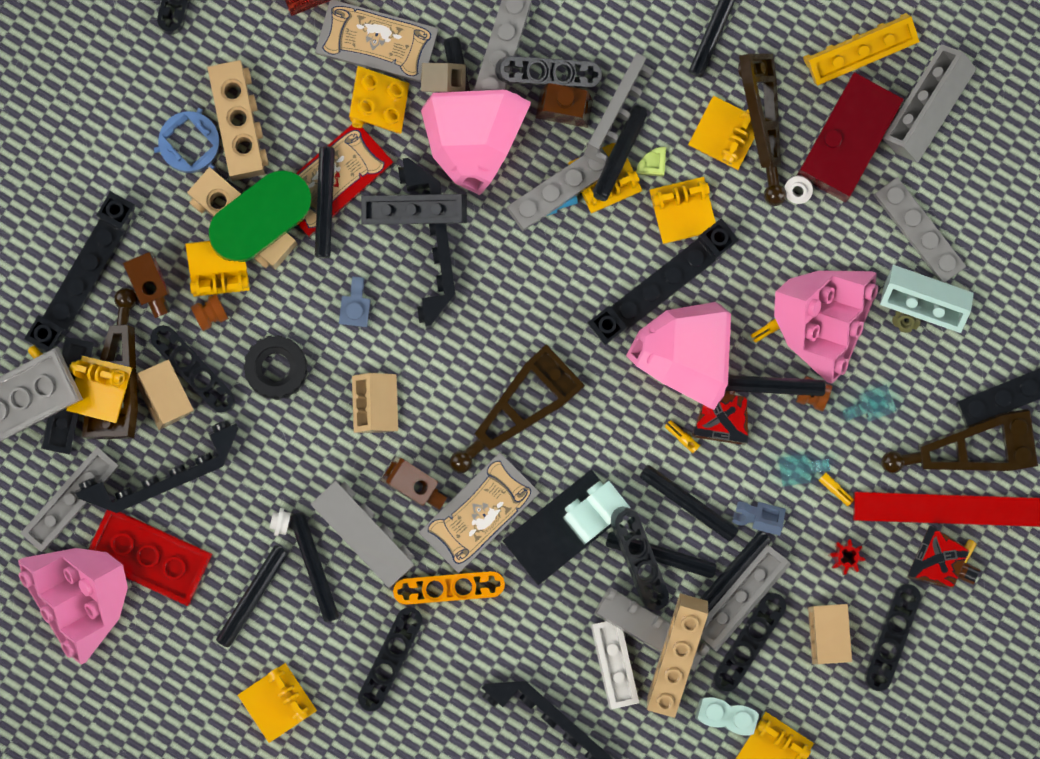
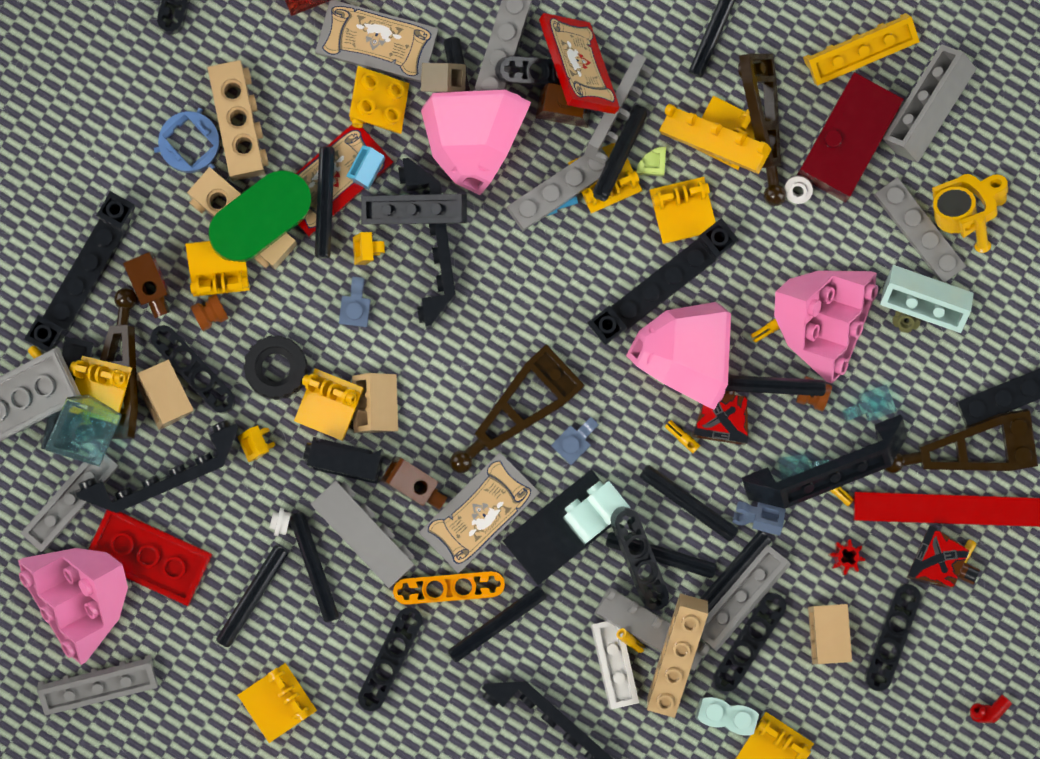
none -> light grey hinge [37,655,158,716]
none -> clear light blue slope [45,395,121,467]
none -> yellow tile [237,425,276,463]
none -> yellow hinge [294,368,364,441]
none -> black window [303,437,384,484]
none -> medium azure piece [346,145,385,190]
none -> yellow tile [353,232,385,265]
none -> black axle [448,586,547,662]
none -> tile [539,13,620,114]
none -> sand blue plate [551,417,599,465]
none -> yellow pin [616,628,645,653]
none -> yellow hinge [659,104,772,174]
none -> black slope [742,414,907,509]
none -> yellow piece [932,174,1008,253]
none -> red arm [970,694,1012,723]

